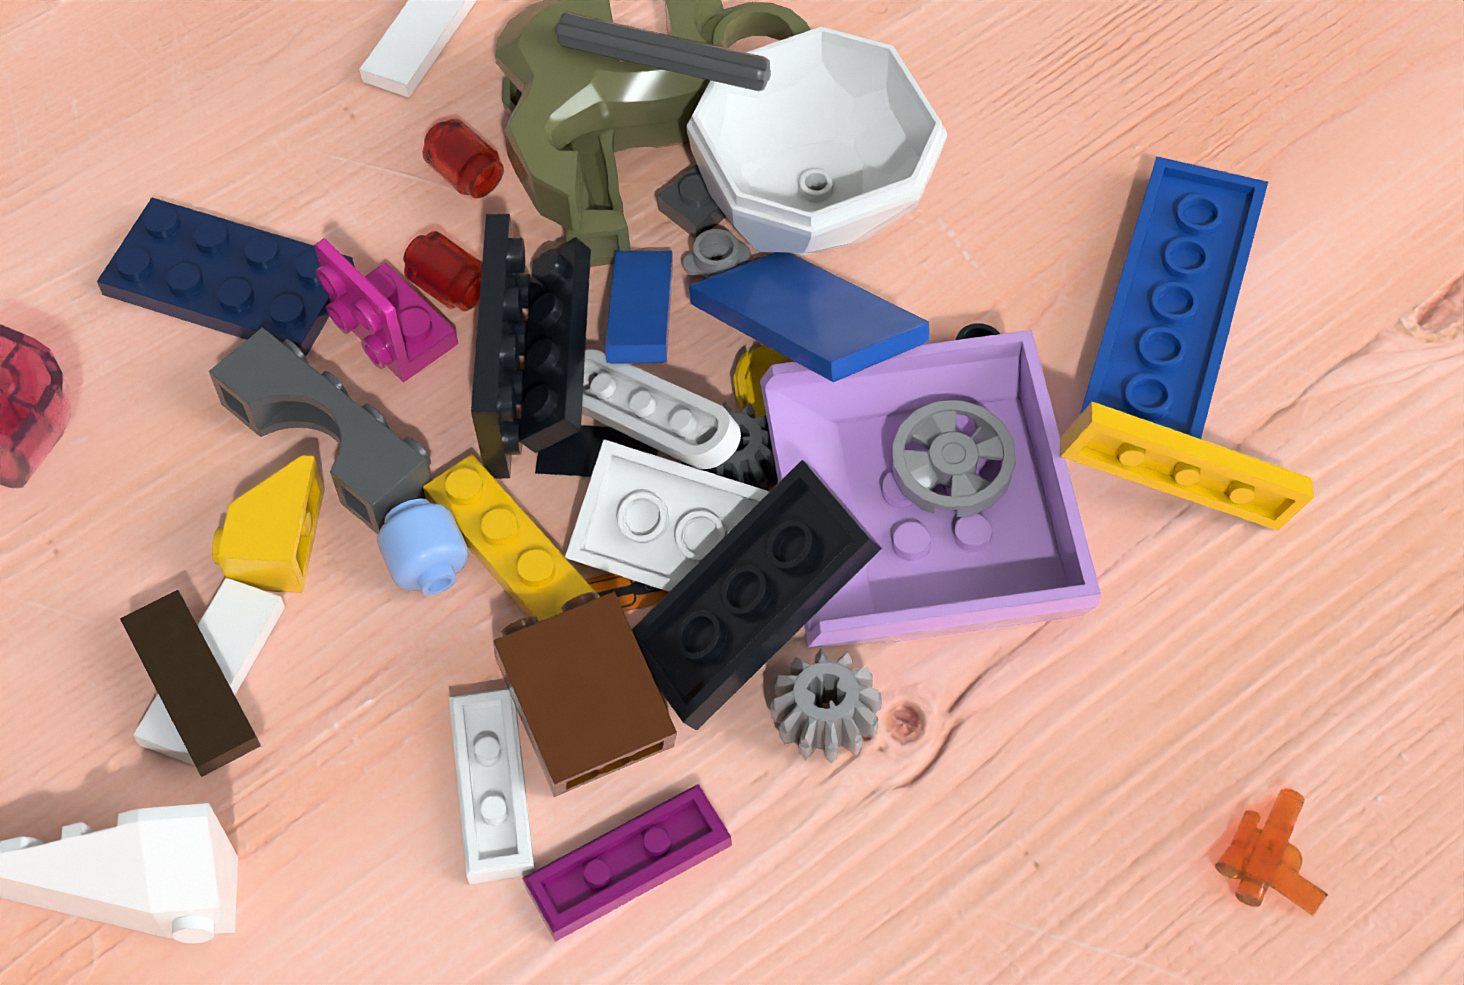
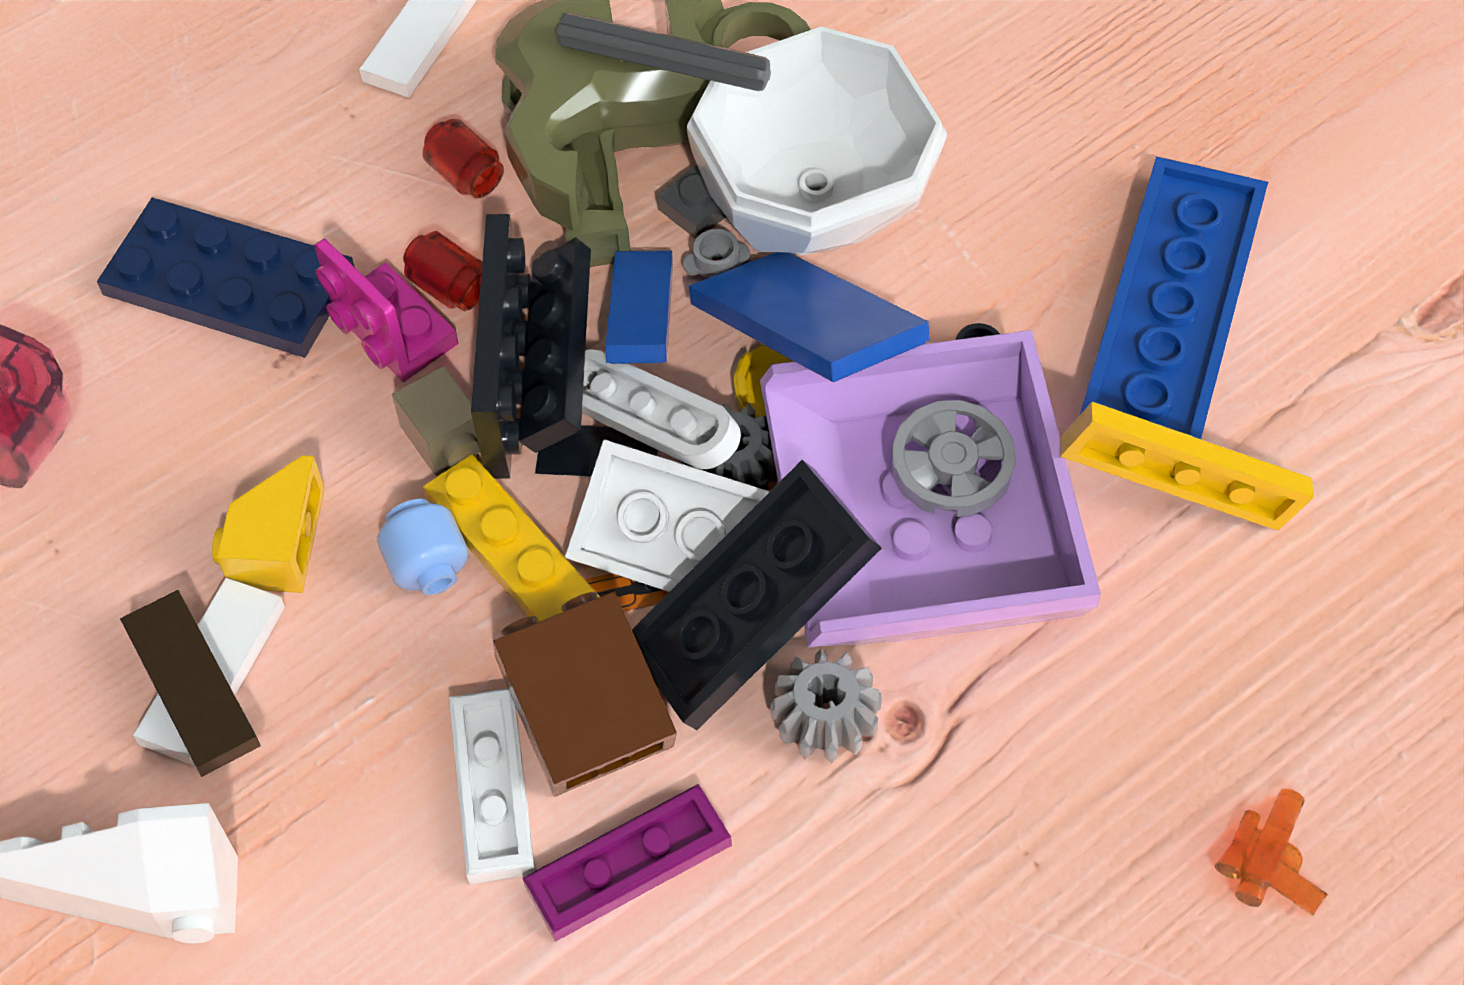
dark grey arch [209,327,432,534] -> none
none -> dark tan brick [392,365,480,476]

